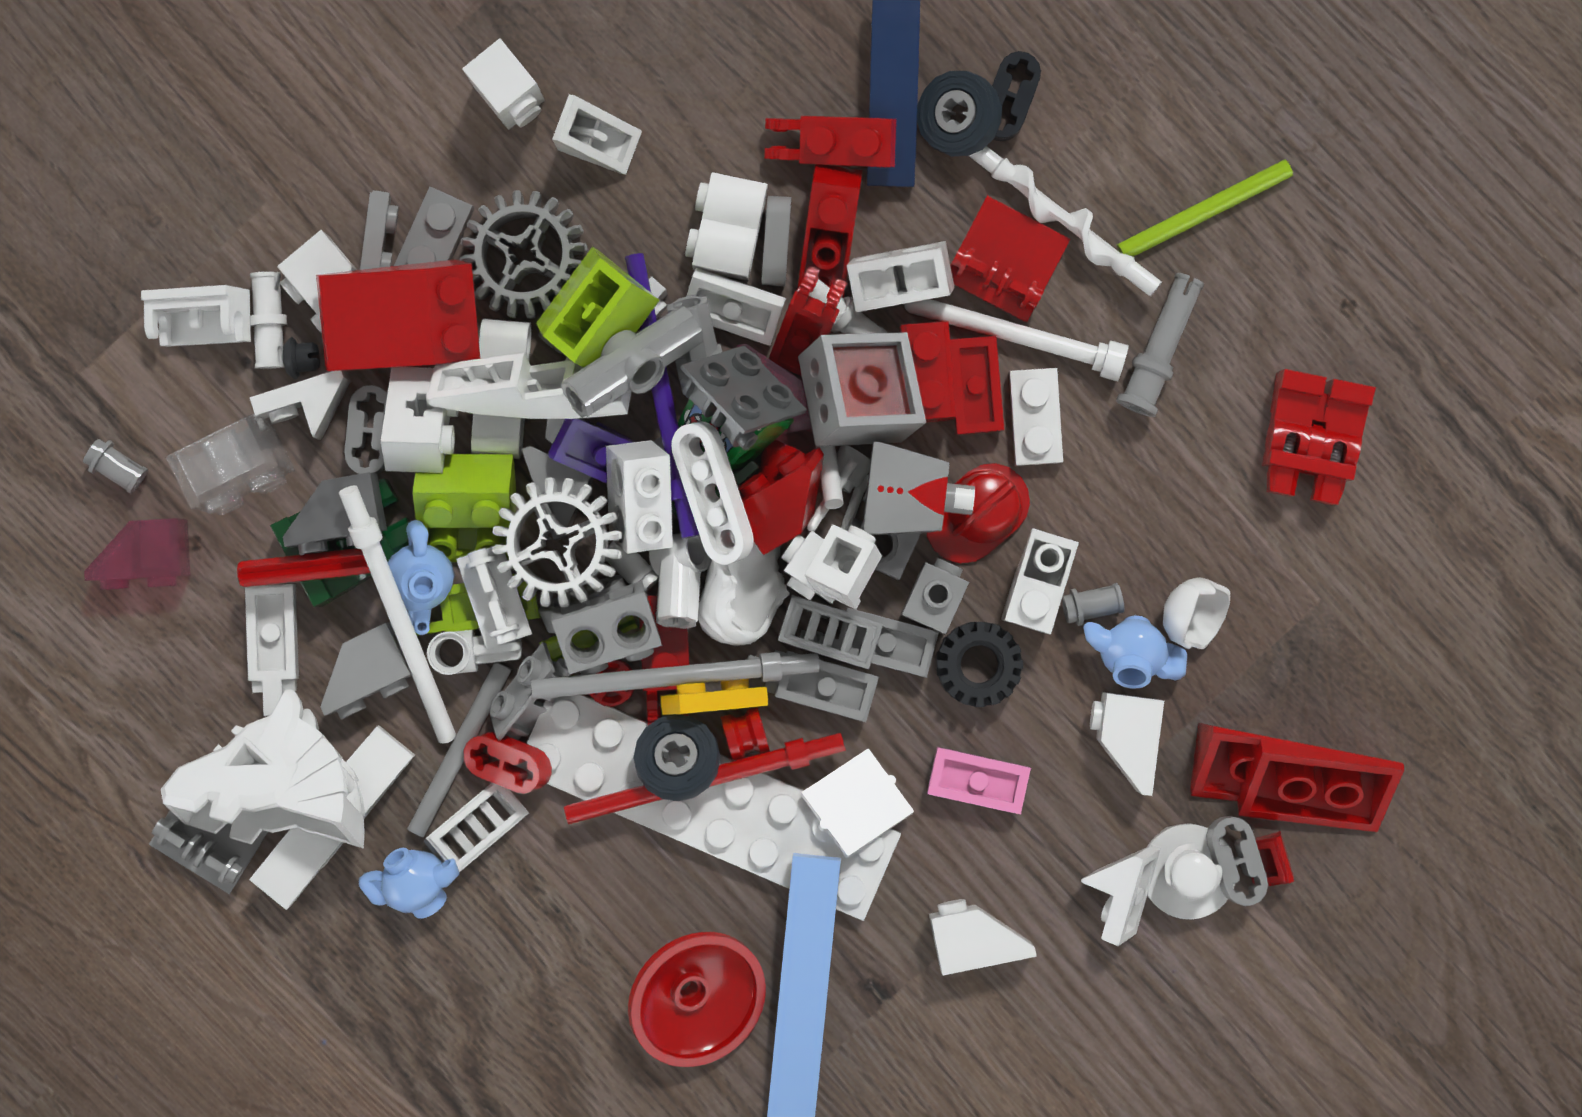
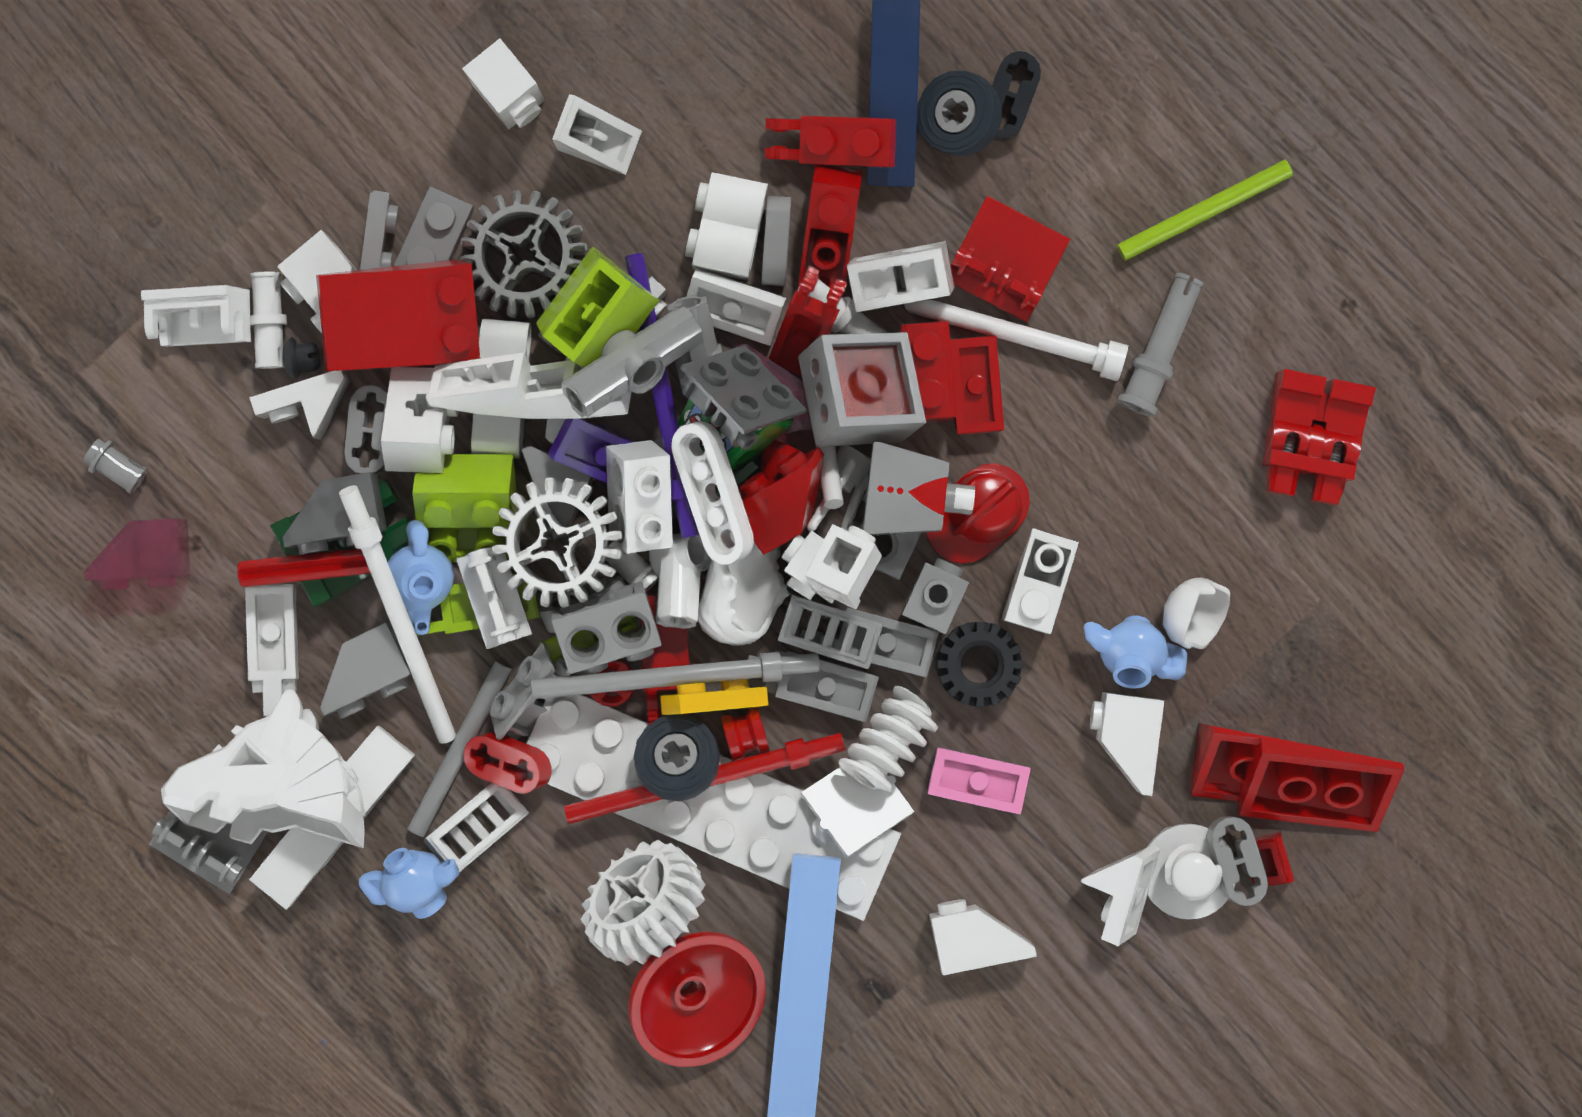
clear brick [166,414,295,516] -> none
white axle [427,630,522,675] -> none
white piece [969,146,1162,297] -> none
white plate [1009,368,1063,466] -> none
light grey pin [1062,583,1124,626] -> none
none -> white gear [581,840,706,966]
none -> white piece [838,686,938,793]

